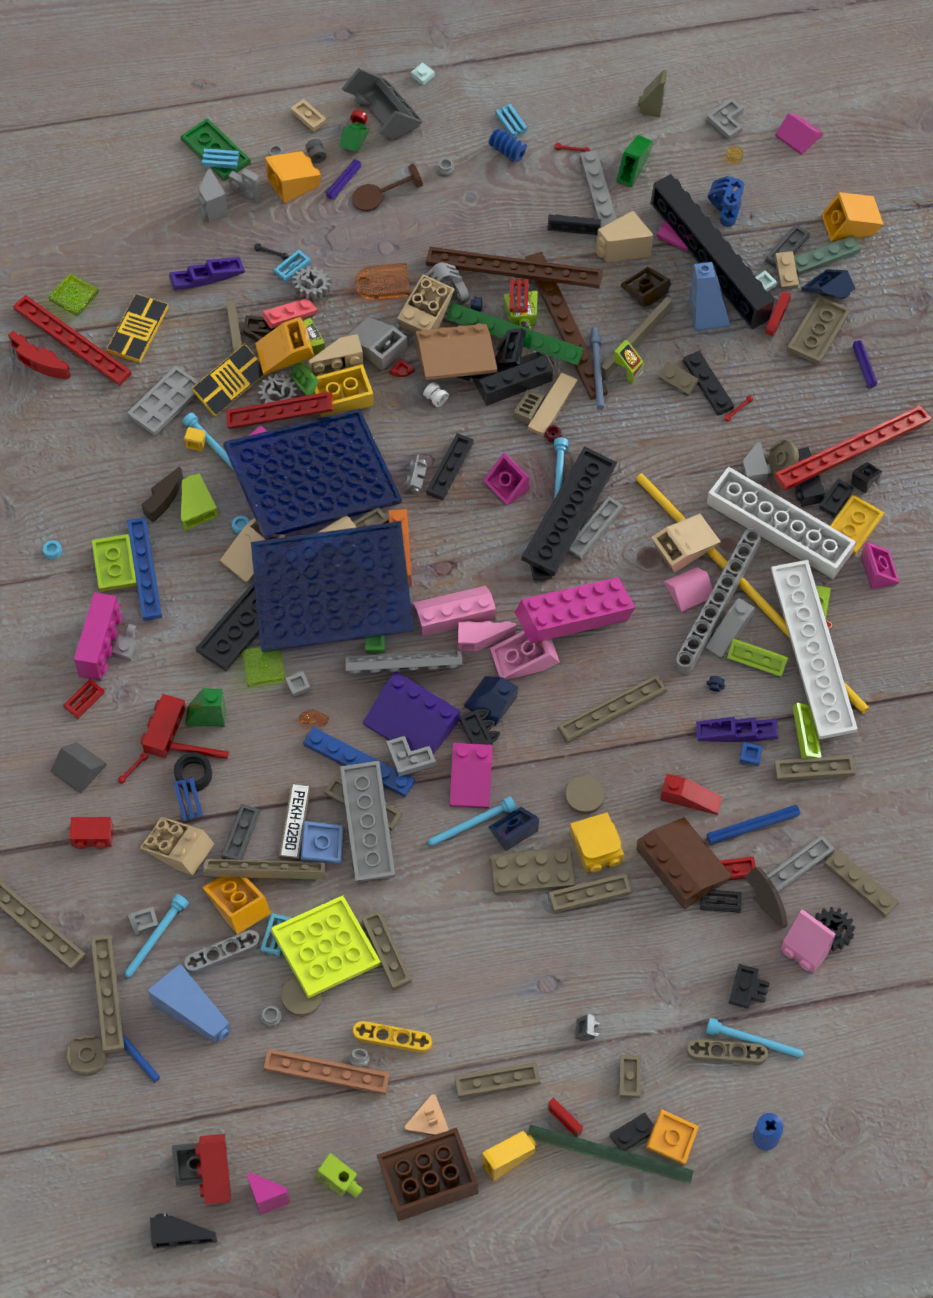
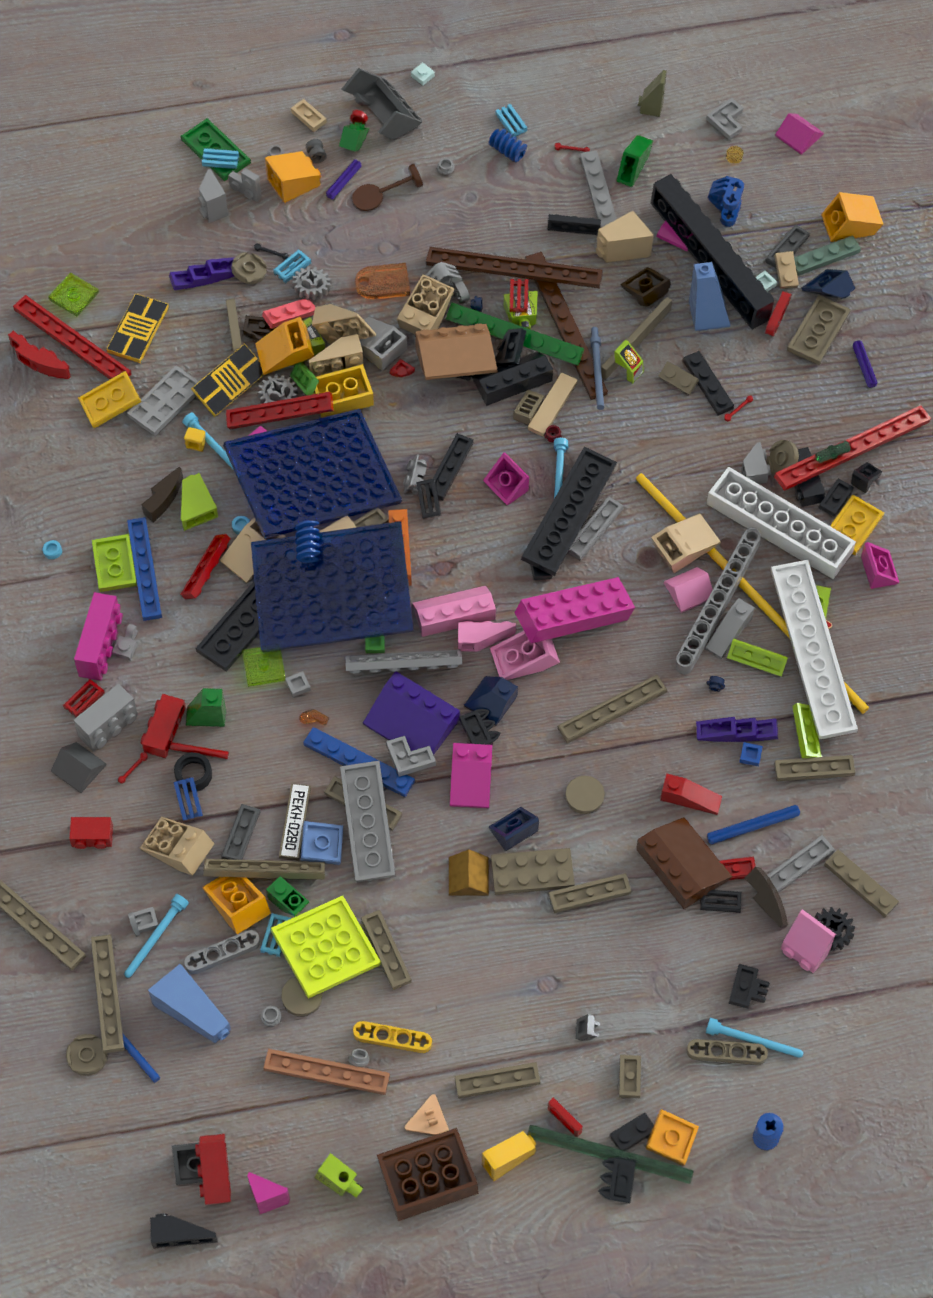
white wheel [423,382,449,407] -> none
medium azure piece [428,796,517,846] -> none
yellow brick [569,812,624,873] -> none
none -> light grey brick [73,683,138,752]
none -> yellow tile [78,371,142,428]
none -> red plate [180,534,231,599]
none -> dark tan tile [231,252,267,284]
none -> green slope [266,876,309,916]
none -> blue piece [295,520,320,563]
none -> tan slope [312,304,376,345]
none -> black tile [416,479,442,519]
none -> pearl gold slope [449,849,489,896]
none -> black plate [598,1156,637,1204]
none -> clear green axle [815,441,851,463]

